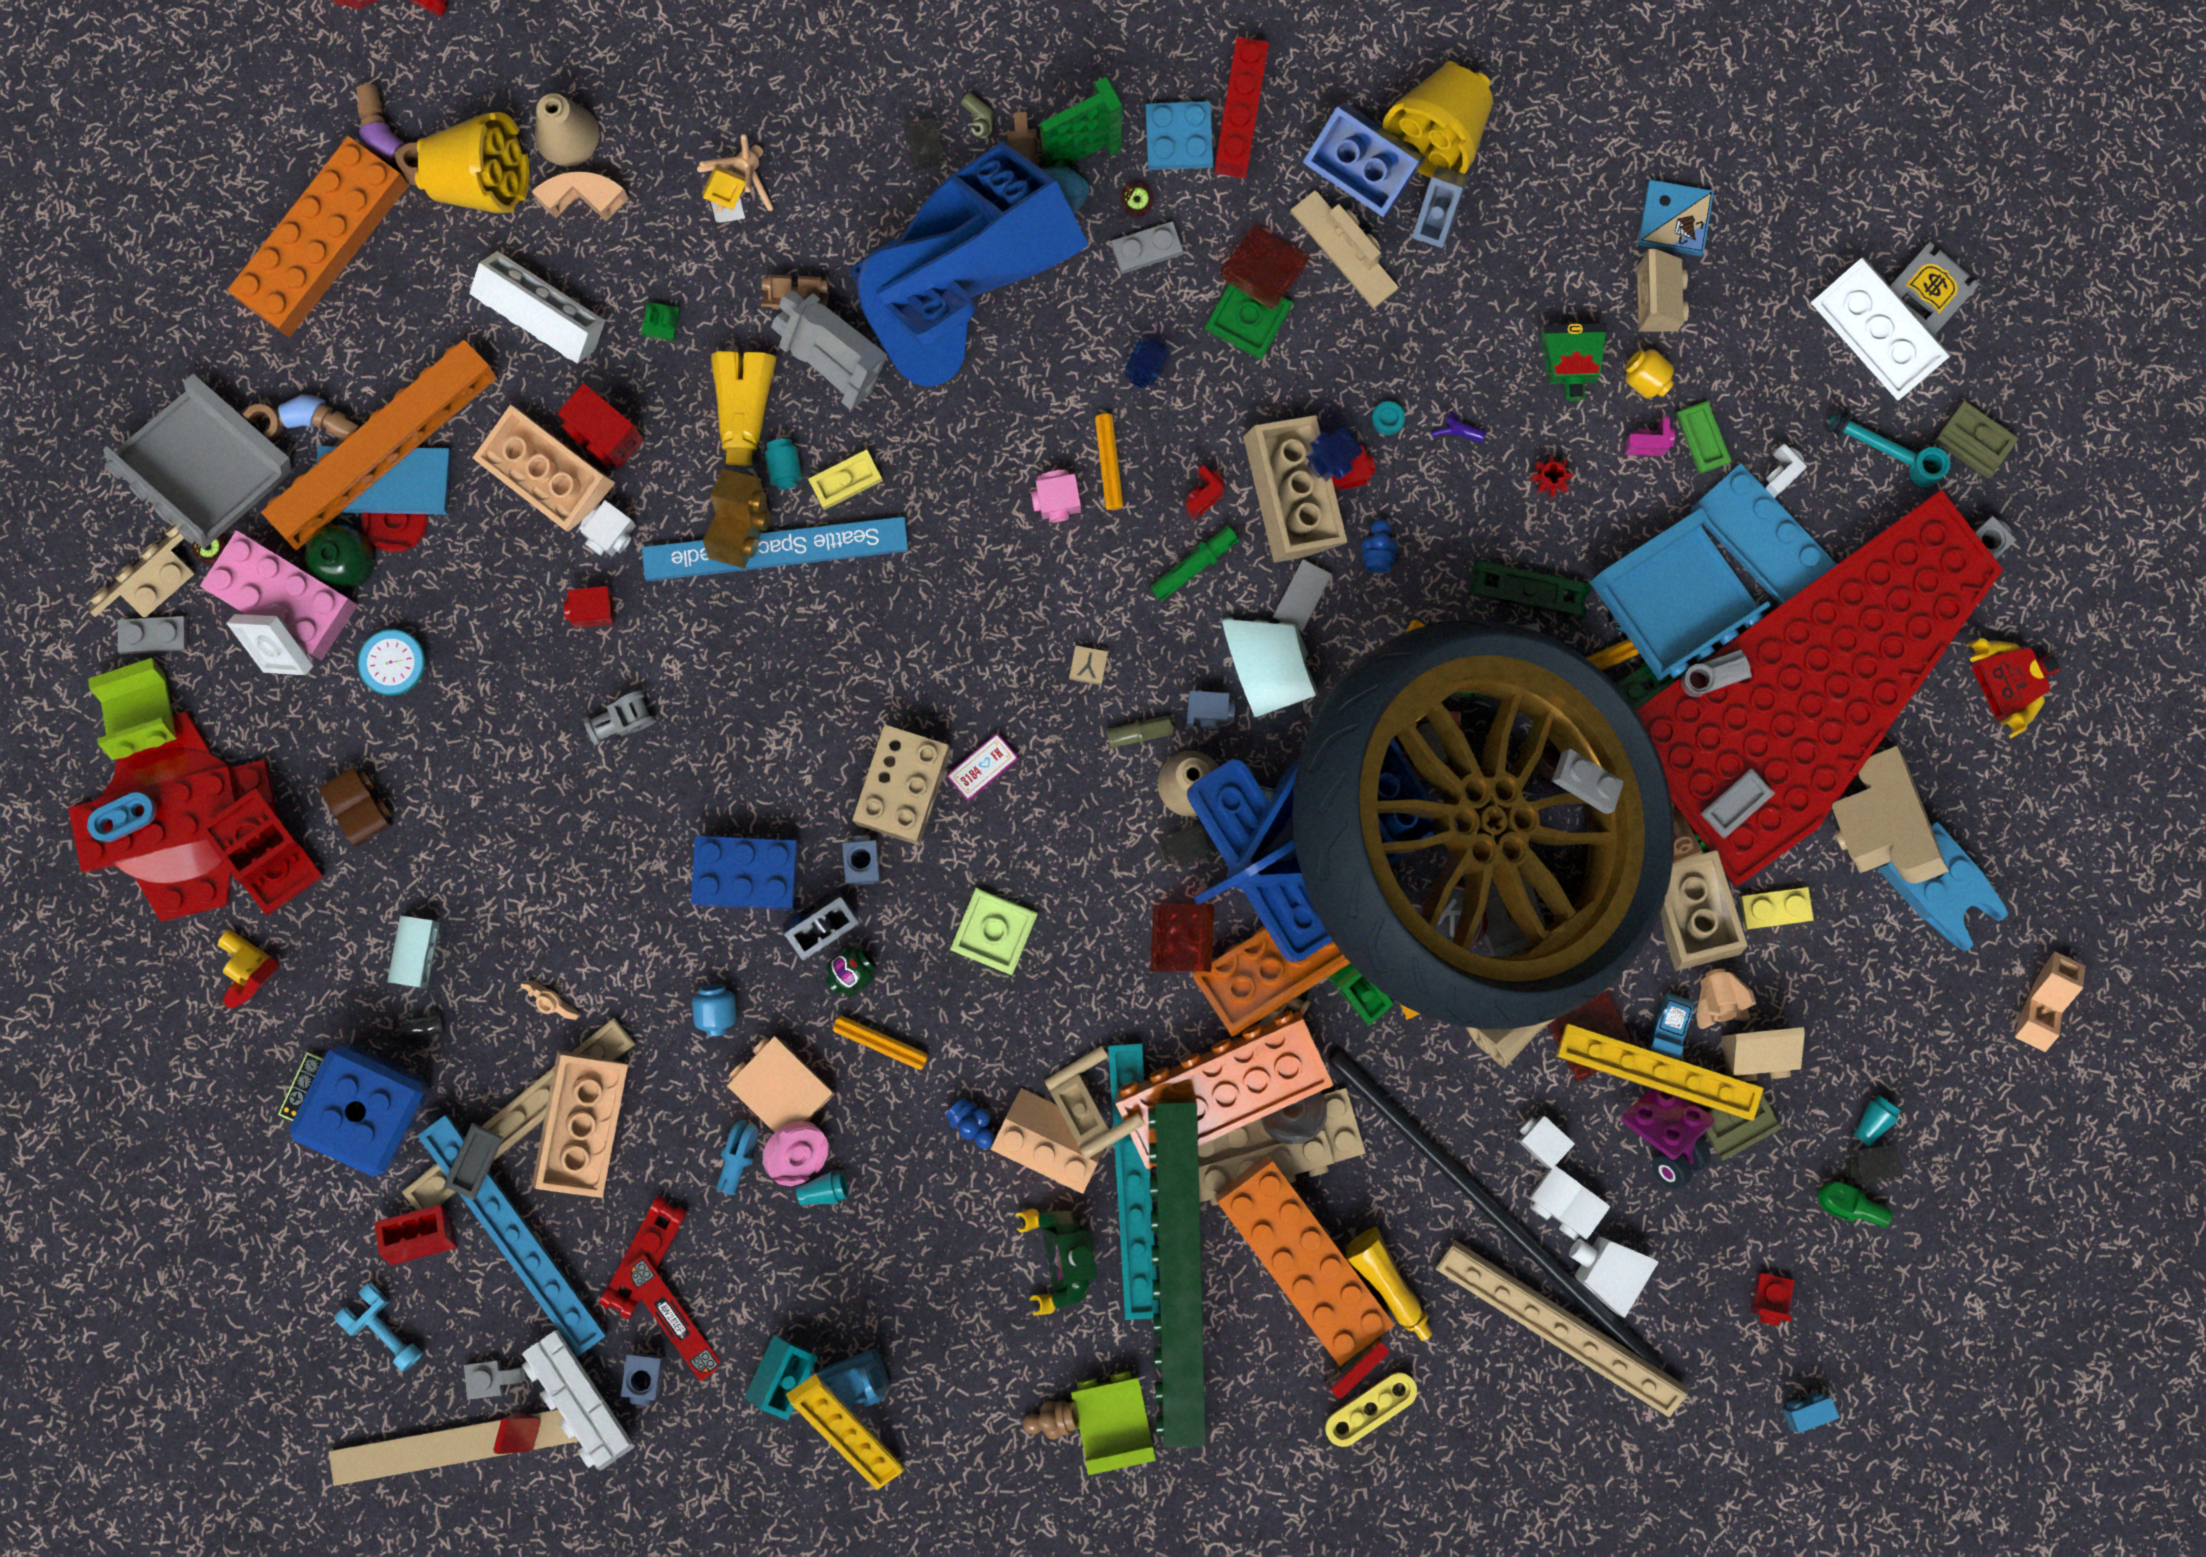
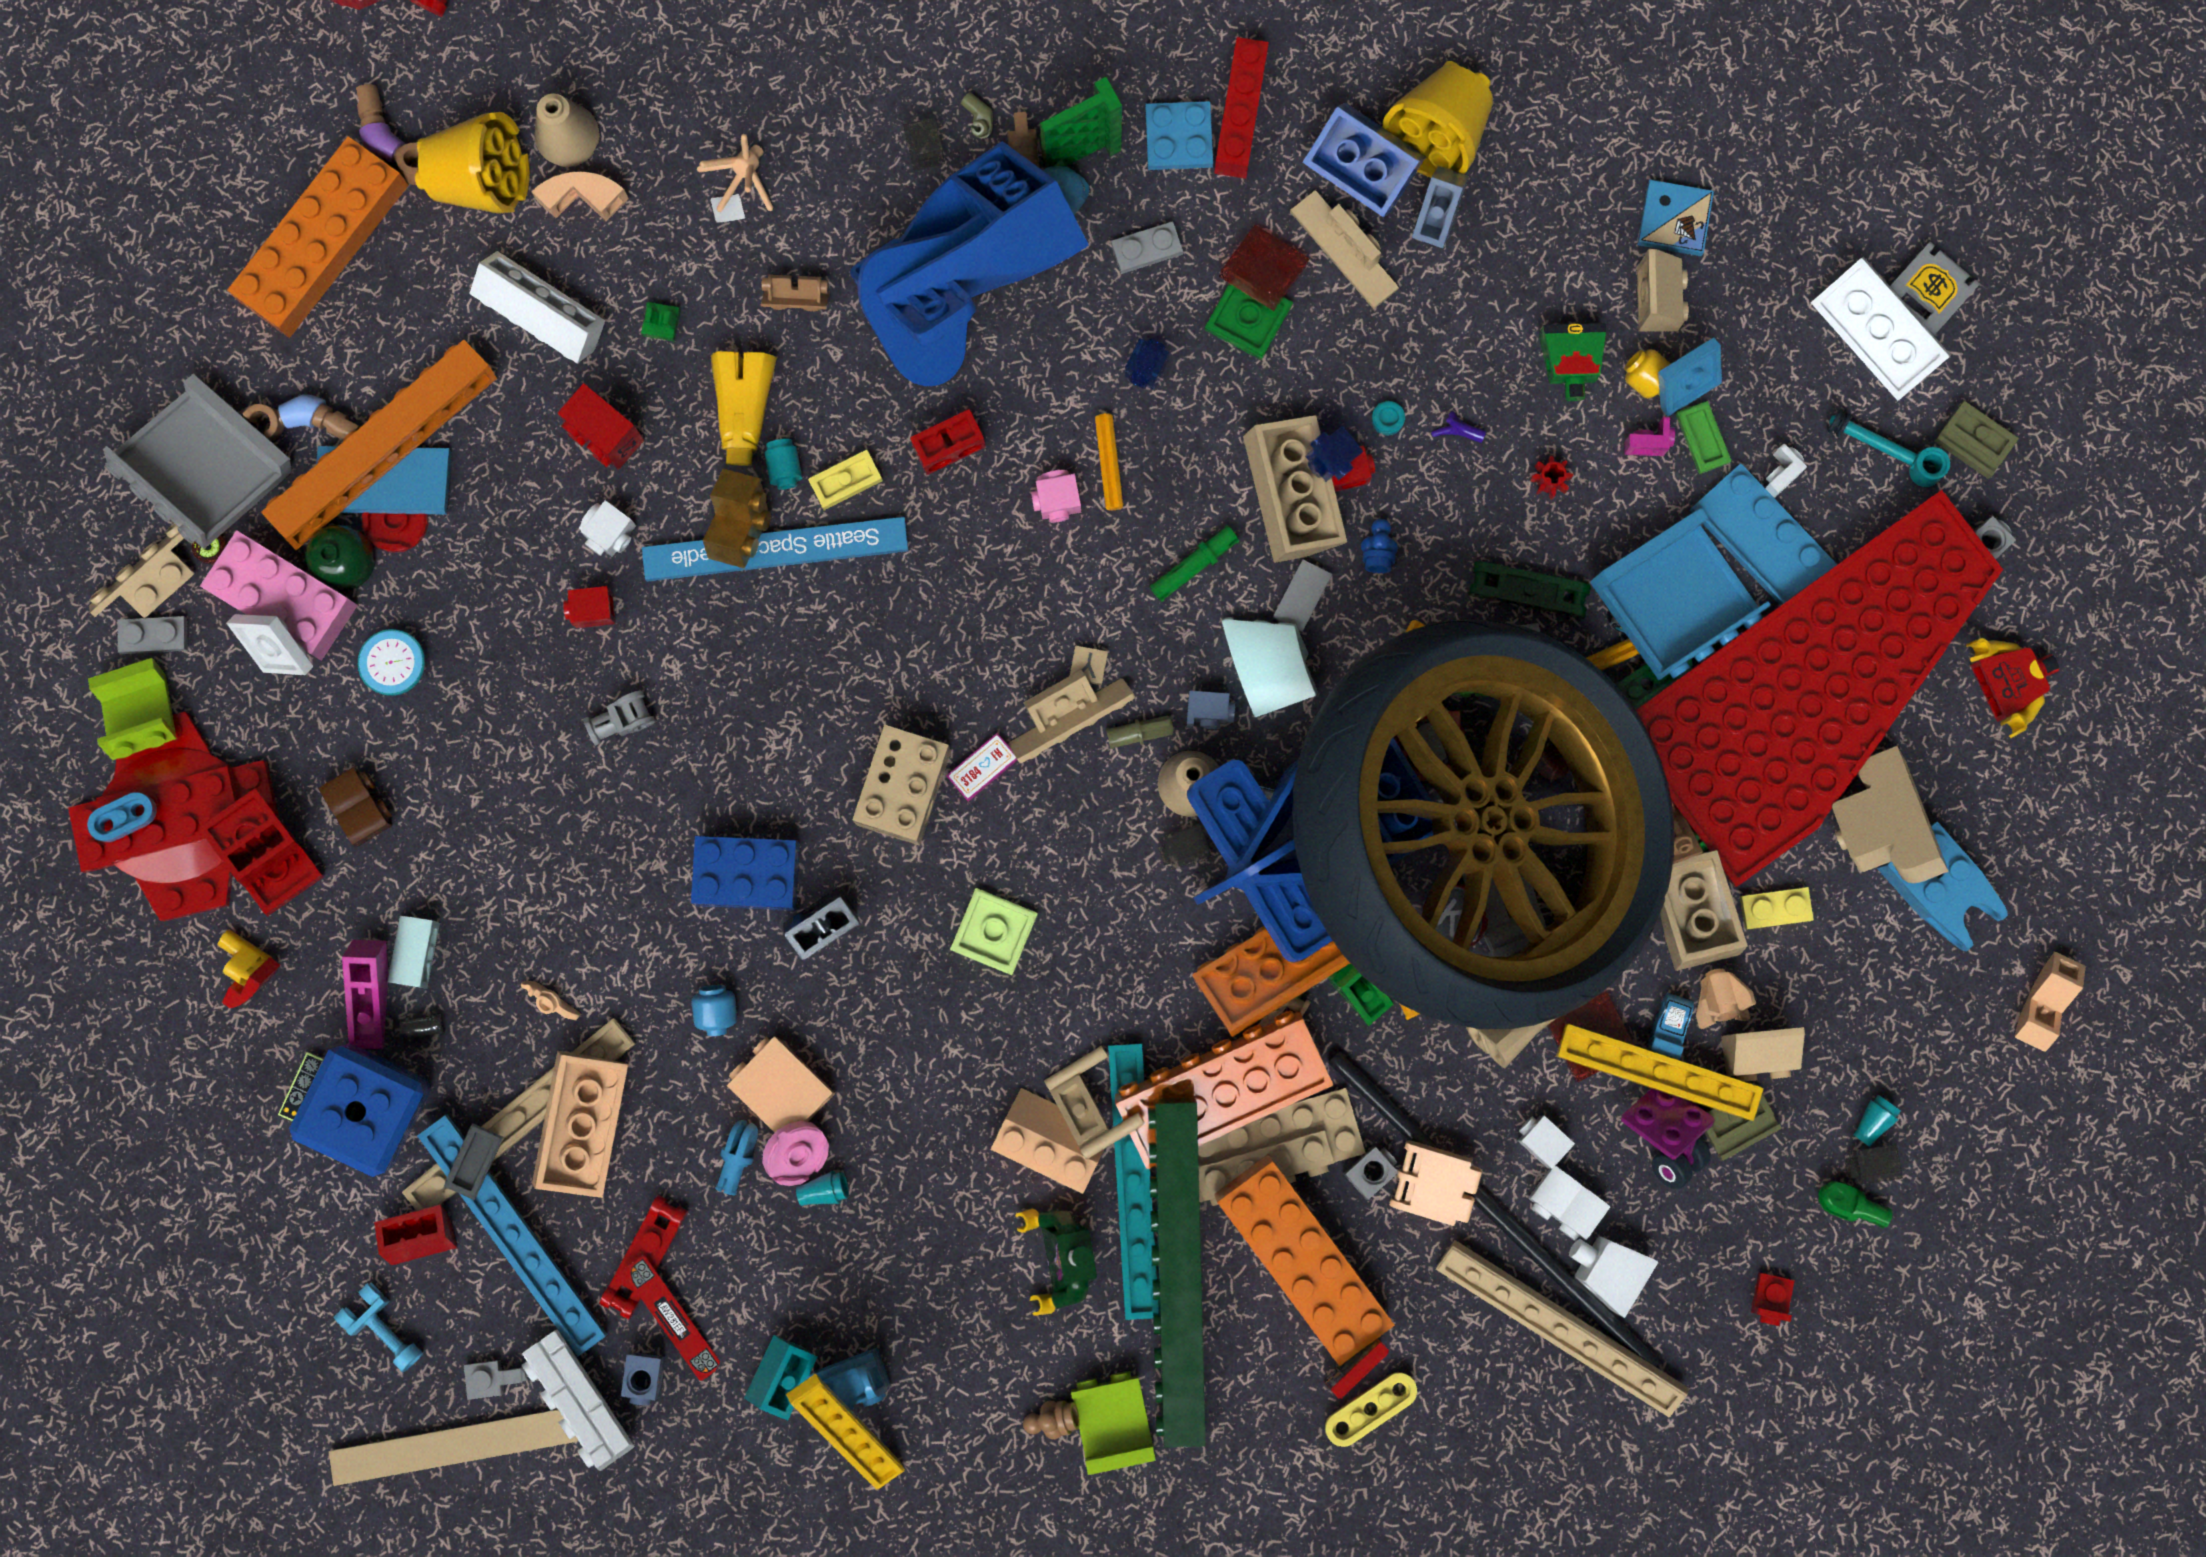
light nougat slope [473,405,615,532] -> none
red slope [493,1412,541,1454] -> none
yellow tile [702,165,745,210] -> none
light grey hips [771,290,887,410] -> none
dark green head [825,946,877,997] -> none
light orange axle [833,1015,928,1070] -> none
sand blue brick [842,835,882,886] -> none
blue piece [945,1097,995,1149] -> none
tile [1121,183,1154,218] -> none
clear red plate [1150,903,1214,973] -> none
red bracket [1185,465,1225,521] -> none
flat silver tile [1260,1092,1327,1144] -> none
yellow piece [1345,1227,1432,1341] -> none
light grey plate [1552,749,1624,814] -> none
light grey piece [1680,649,1752,697] -> none
light grey tile [1700,769,1775,839] -> none
dark azure piece [1782,1392,1840,1433] -> none
none -> dark pink slope [342,940,388,1049]
none -> red brick [910,409,986,475]
none -> tan bracket [1008,670,1135,763]
none -> light grey brick [1343,1147,1399,1200]
none -> light nougat plate [1389,1140,1482,1226]
none -> dark azure tile [1658,337,1722,416]

